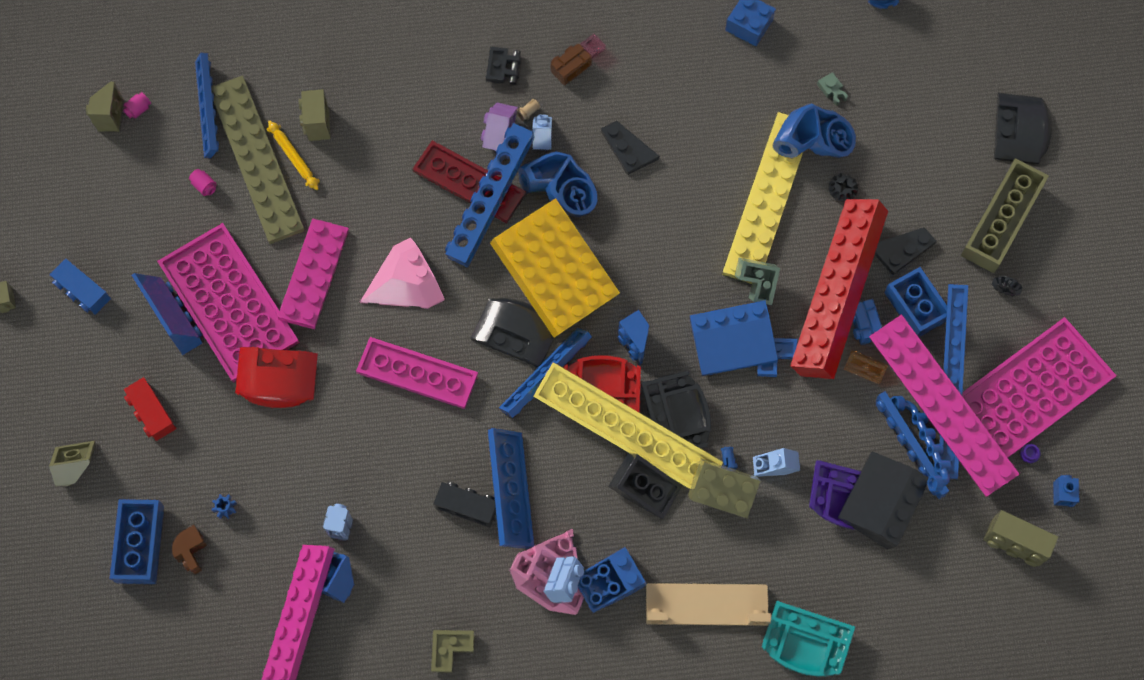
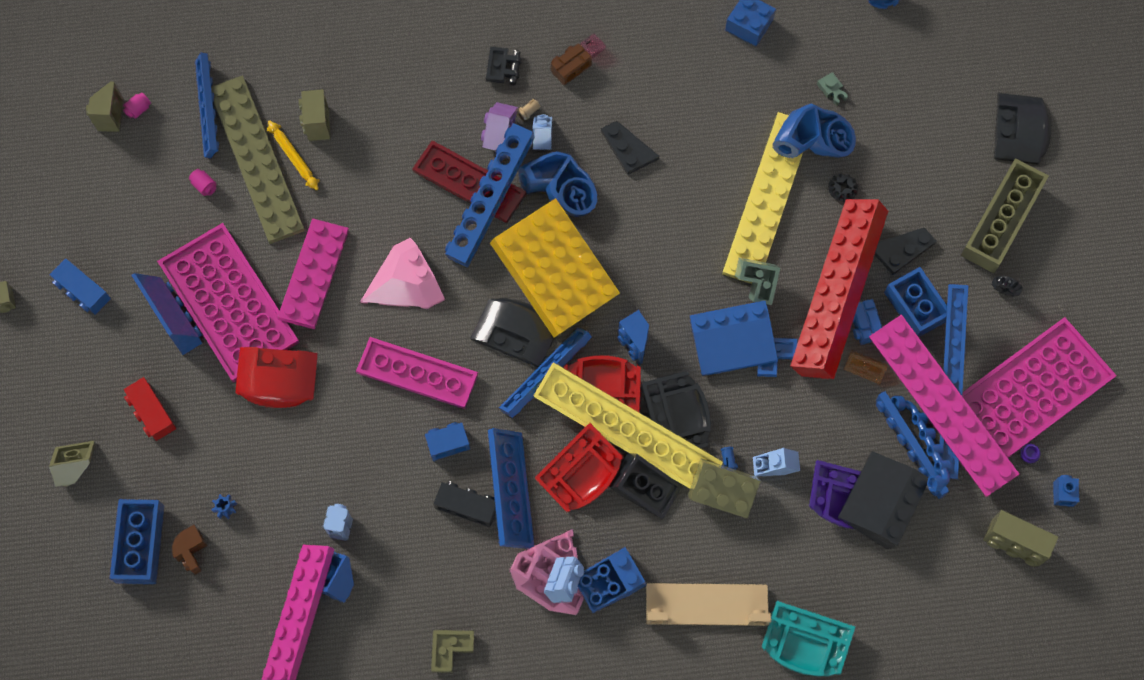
none -> blue brick [425,422,470,461]
none -> red slope [535,423,623,512]

